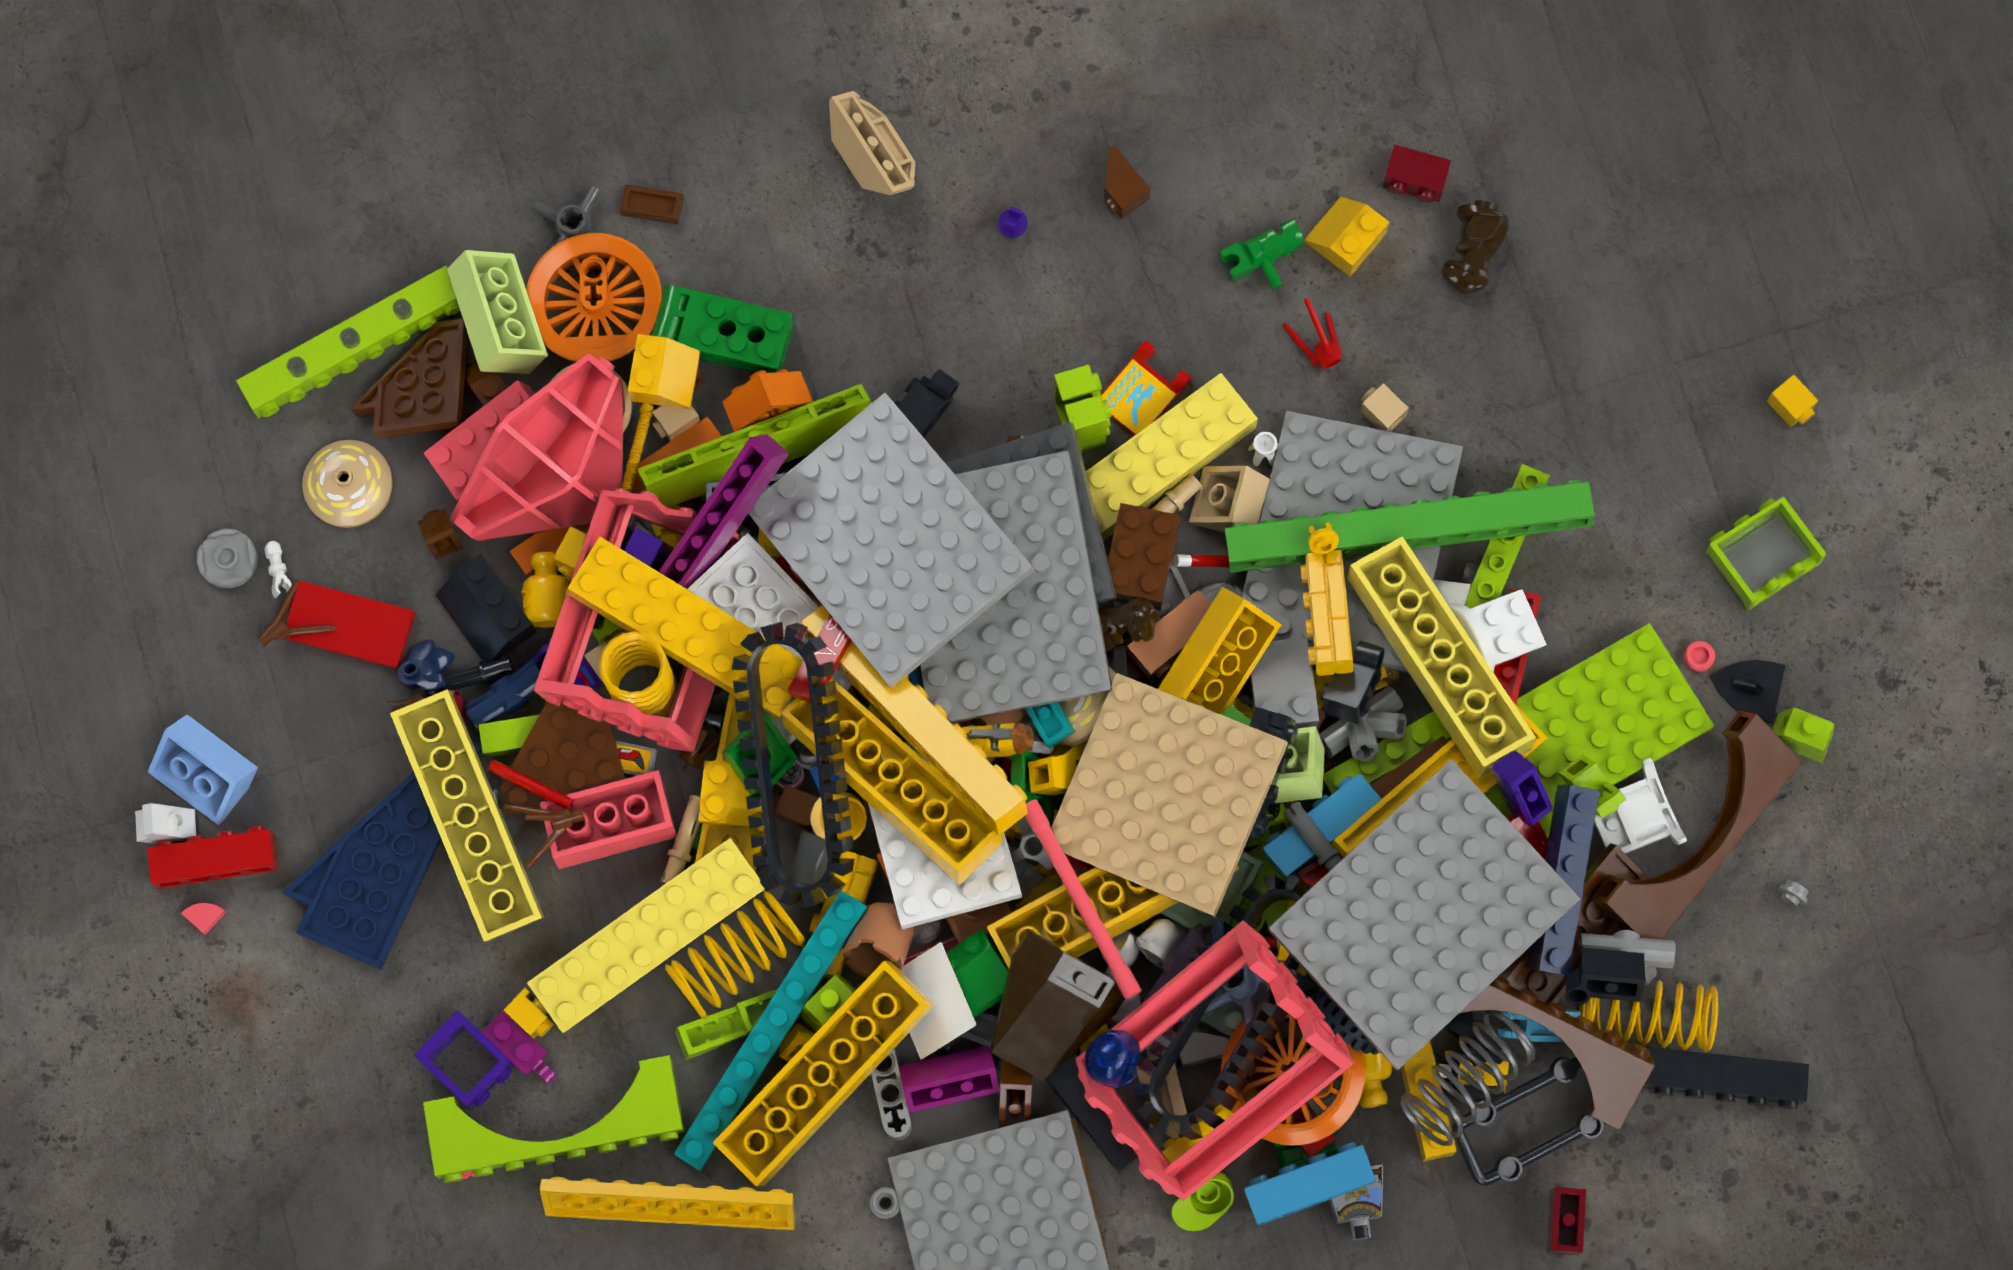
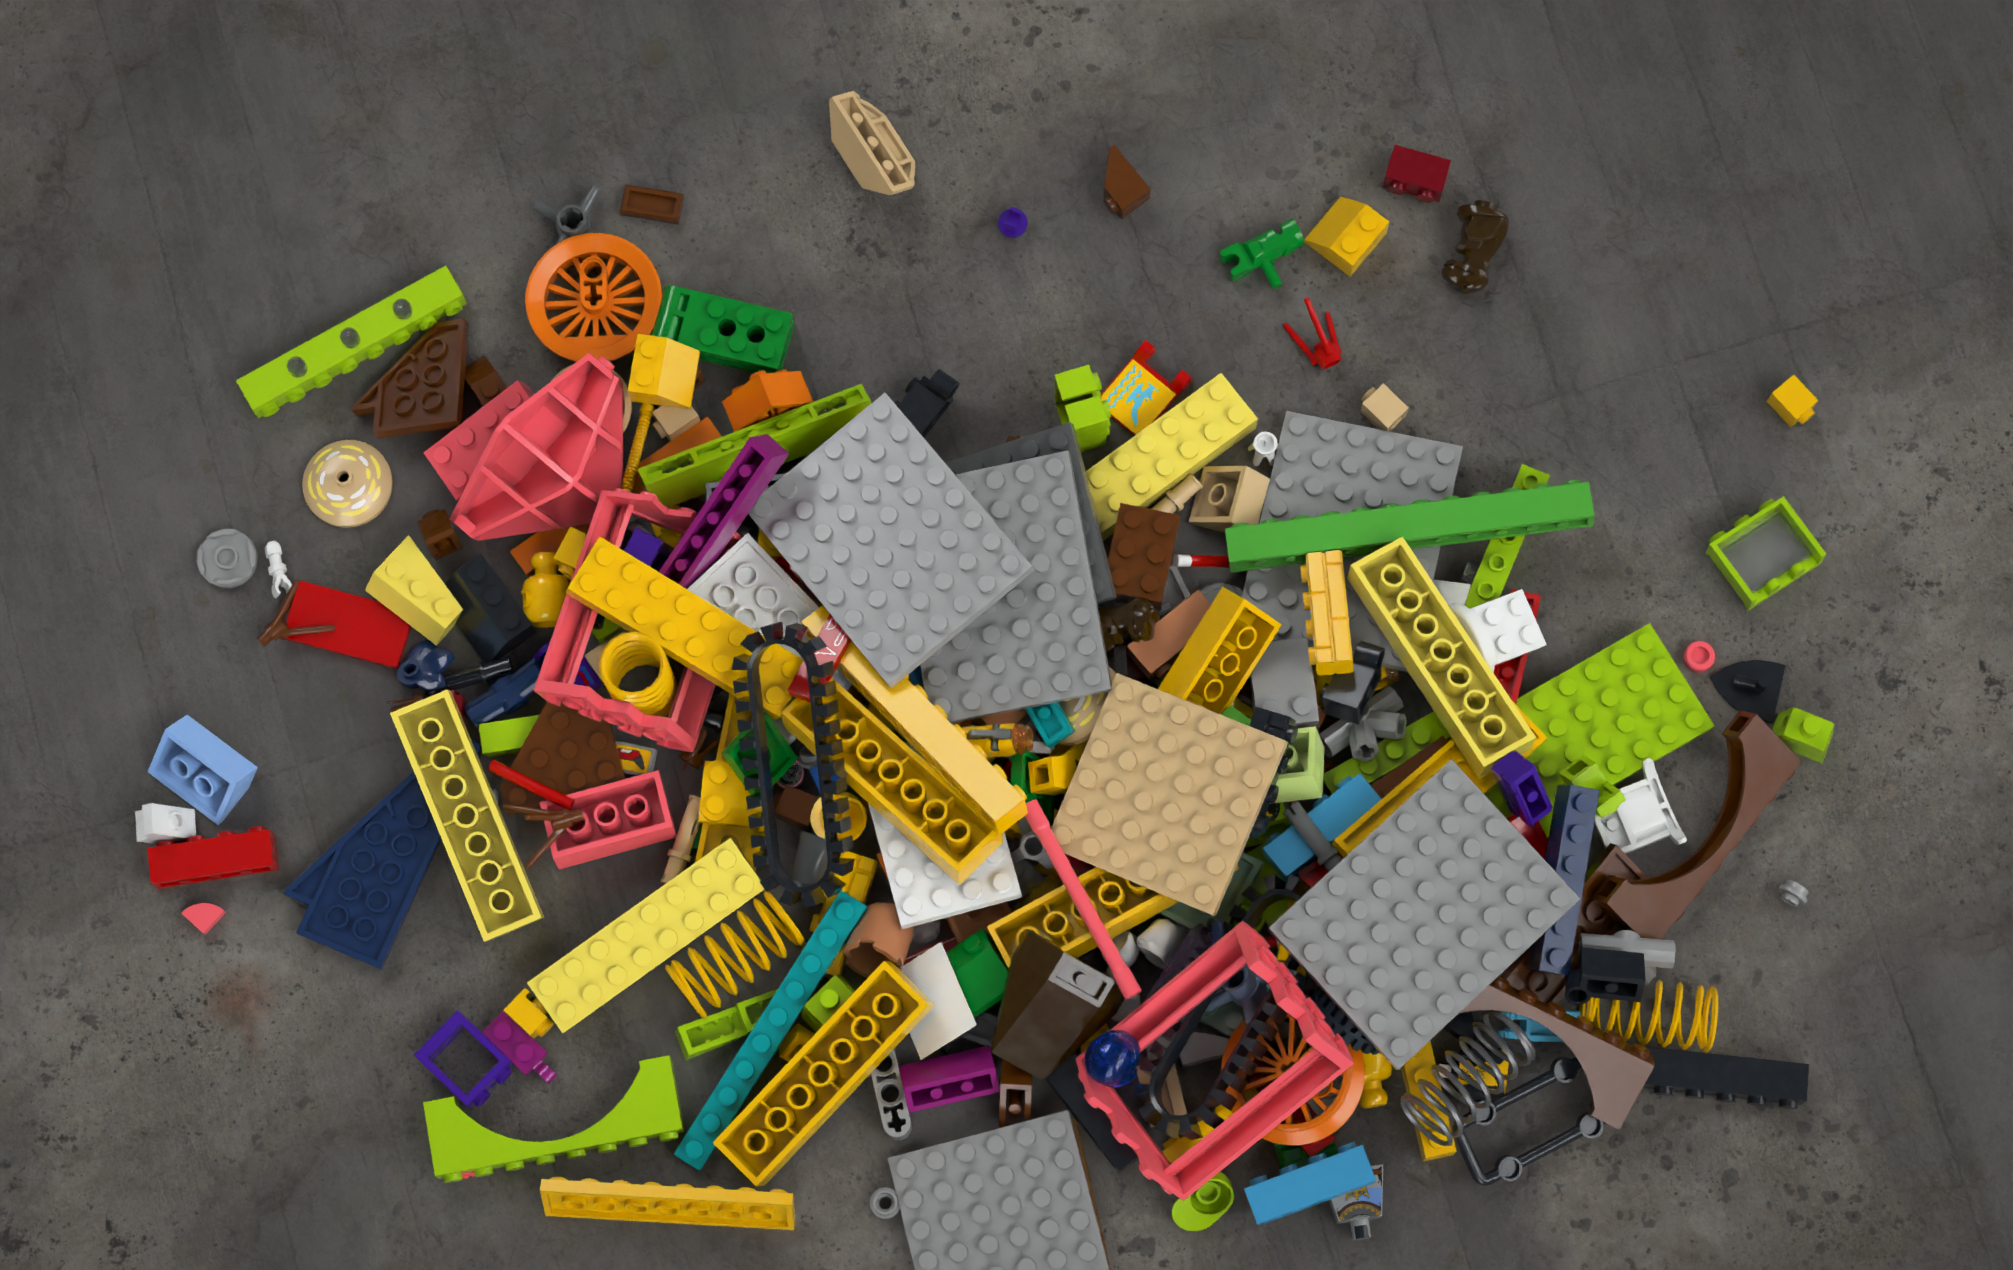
yellowish green brick [447,250,548,374] -> none
yellow plate [1308,522,1339,554] -> none
dark red brick [1547,1187,1586,1256] -> none
none -> light yellow wedge [365,535,463,646]

